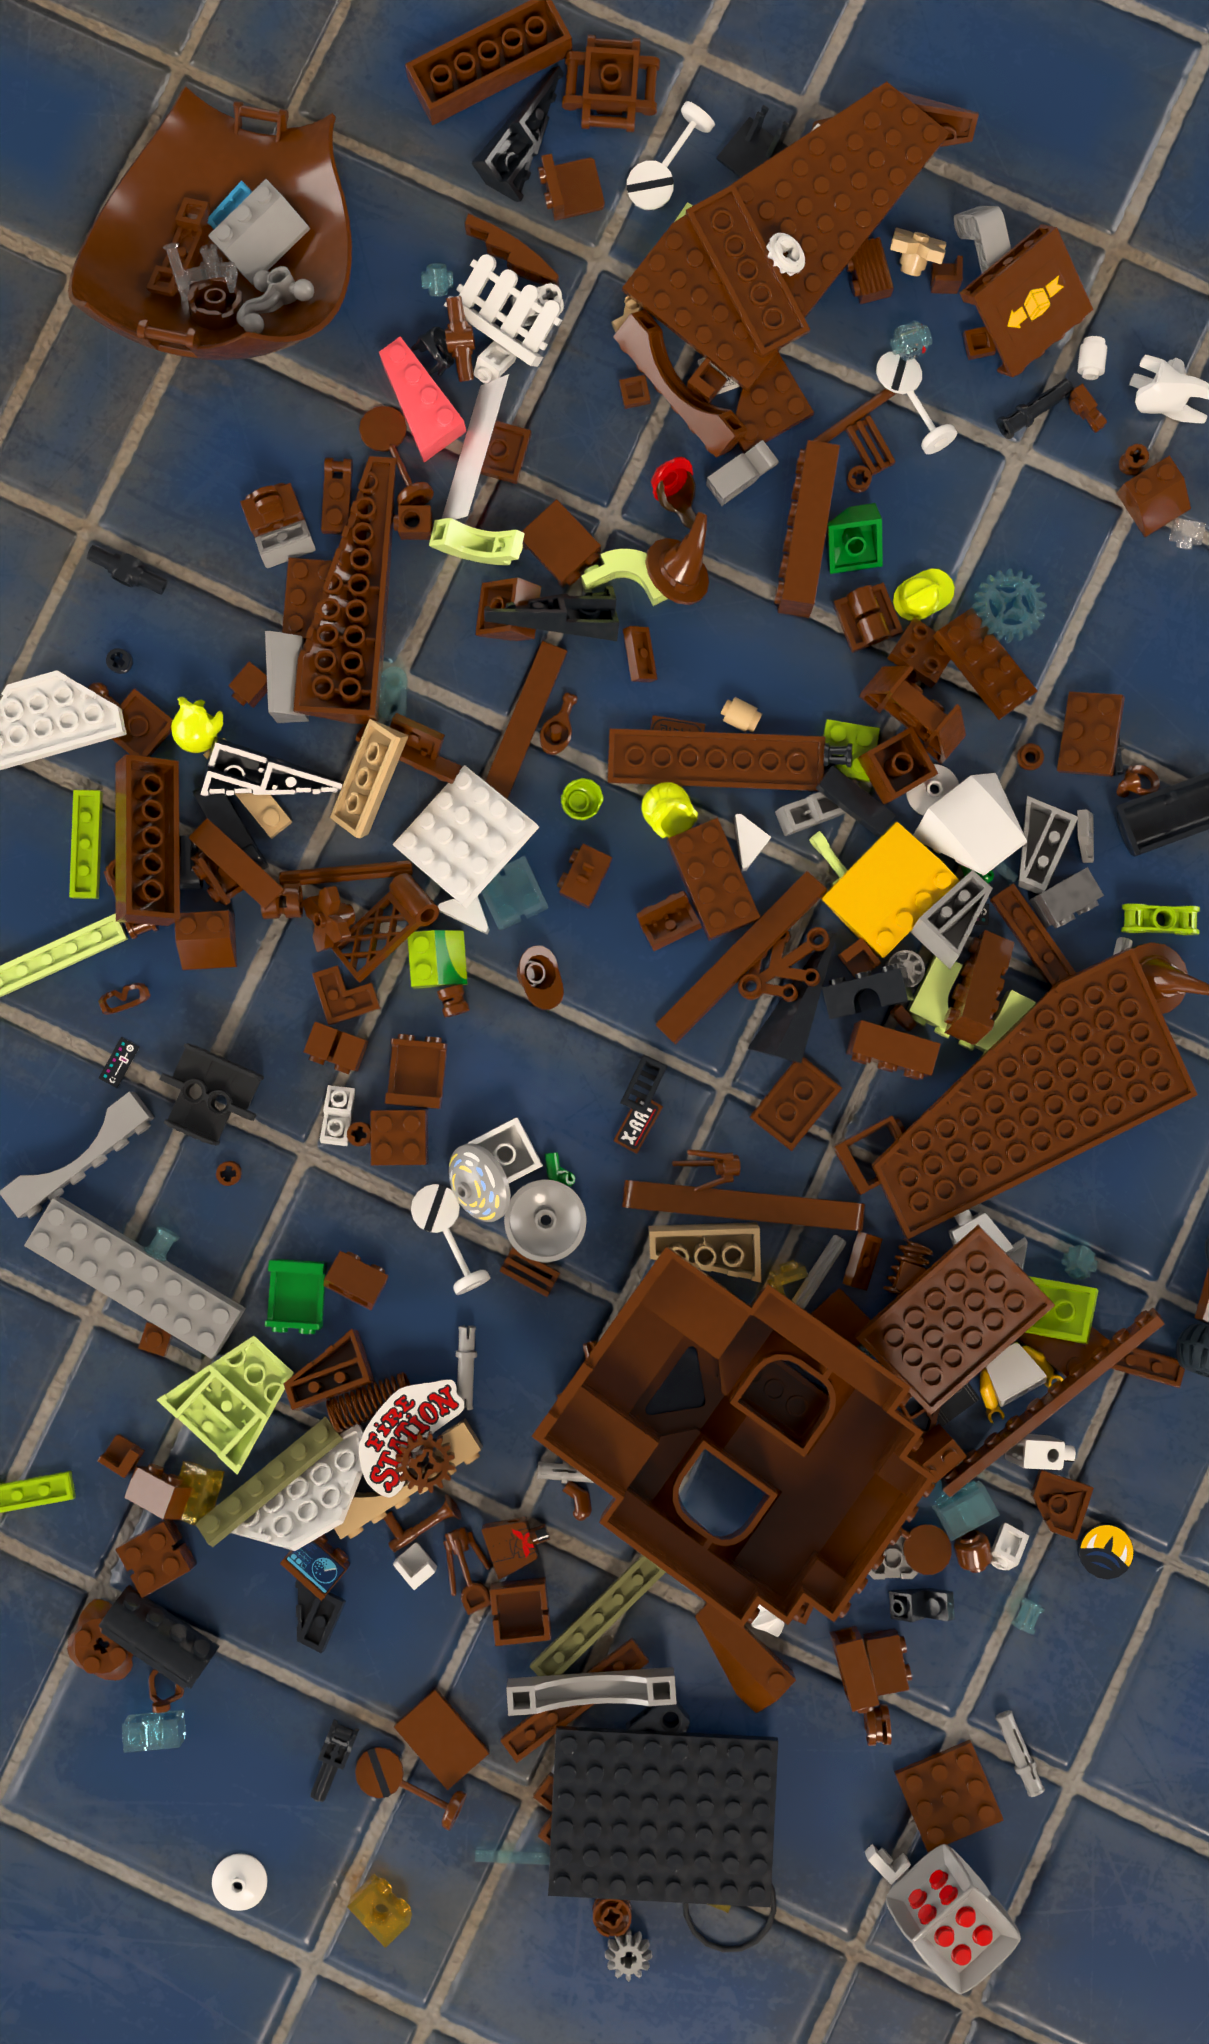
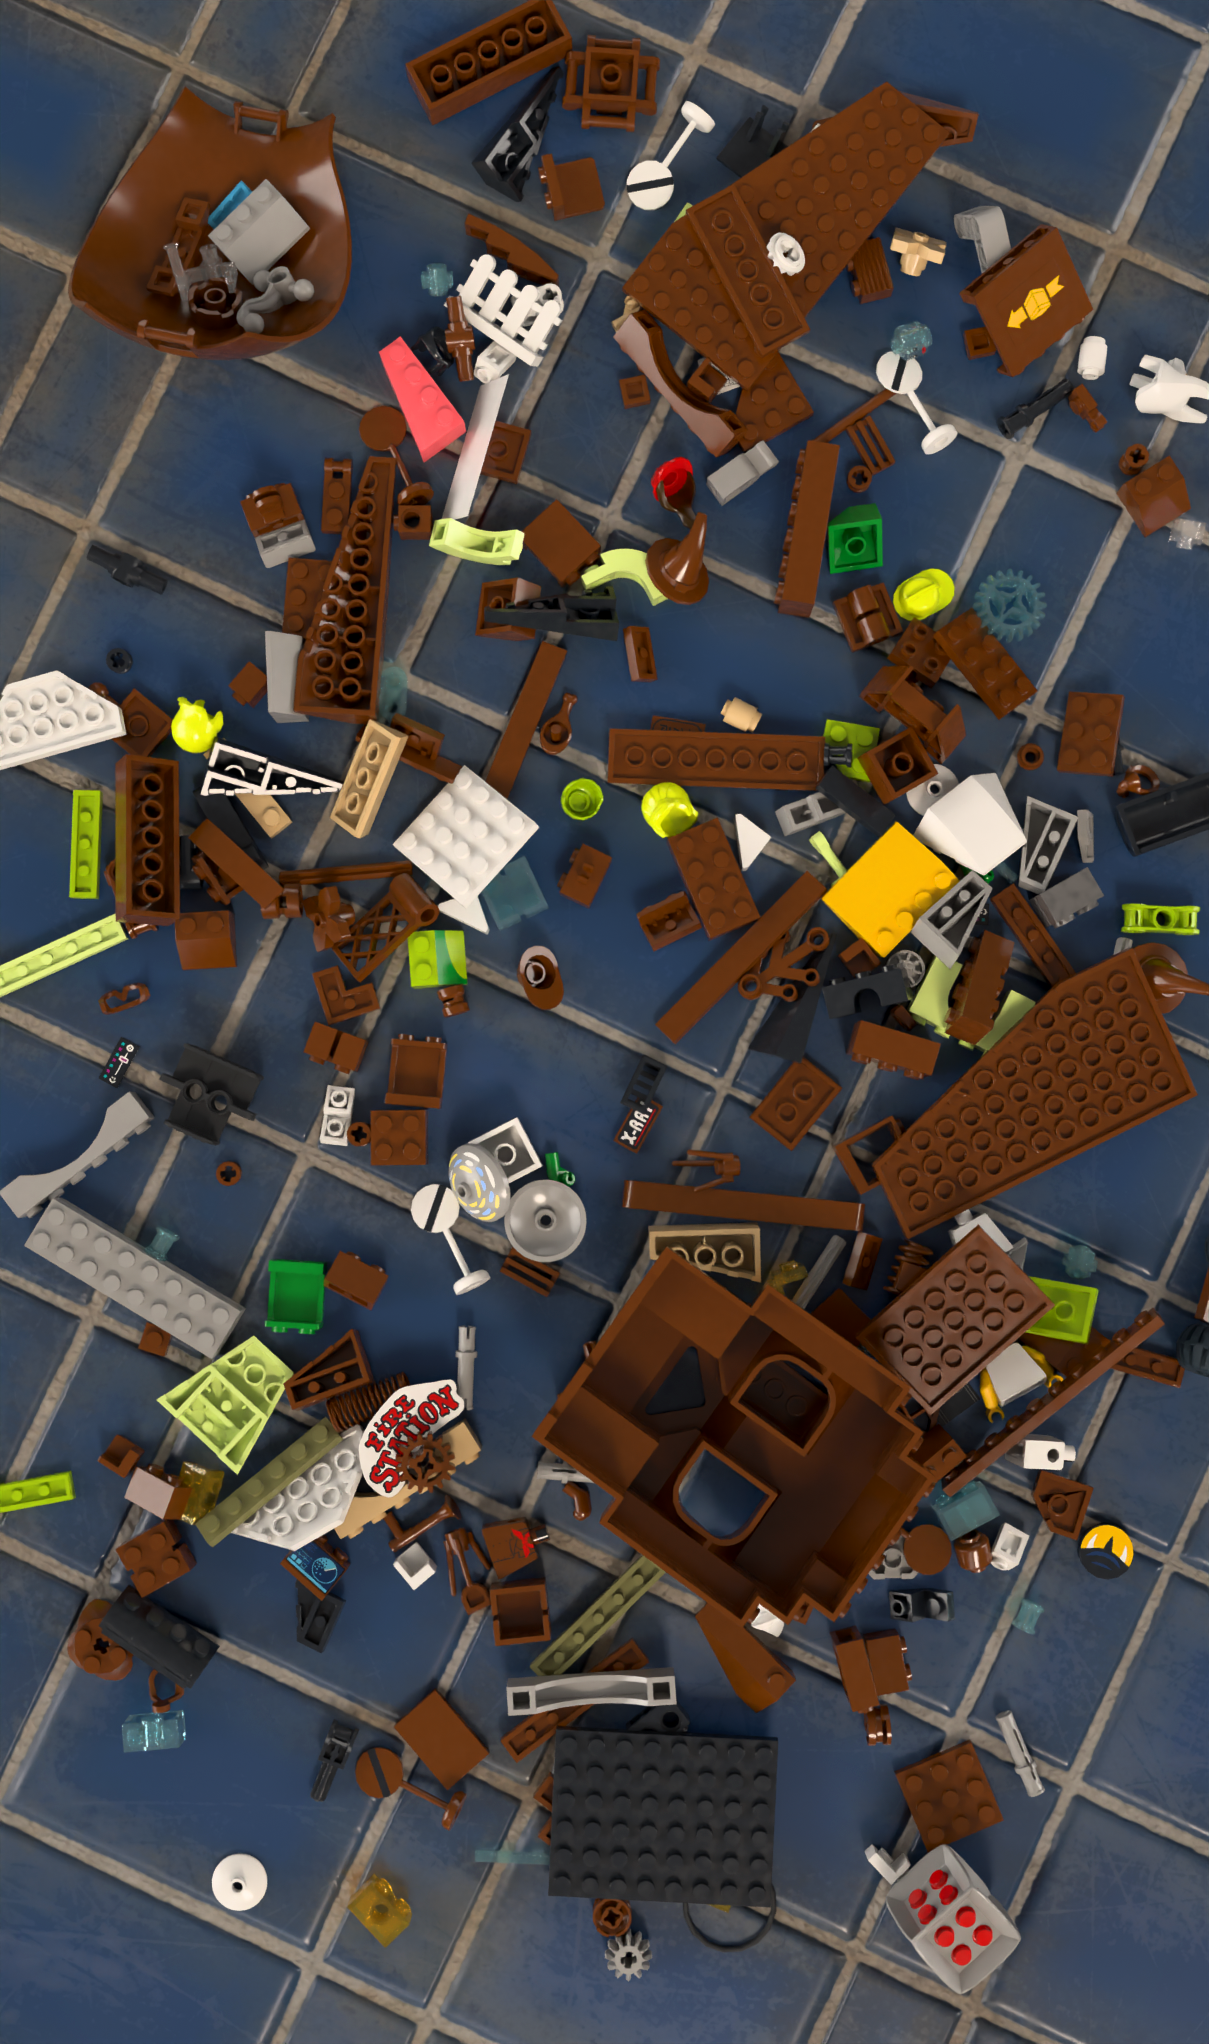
reddish brown panel [931,255,963,294] -> none

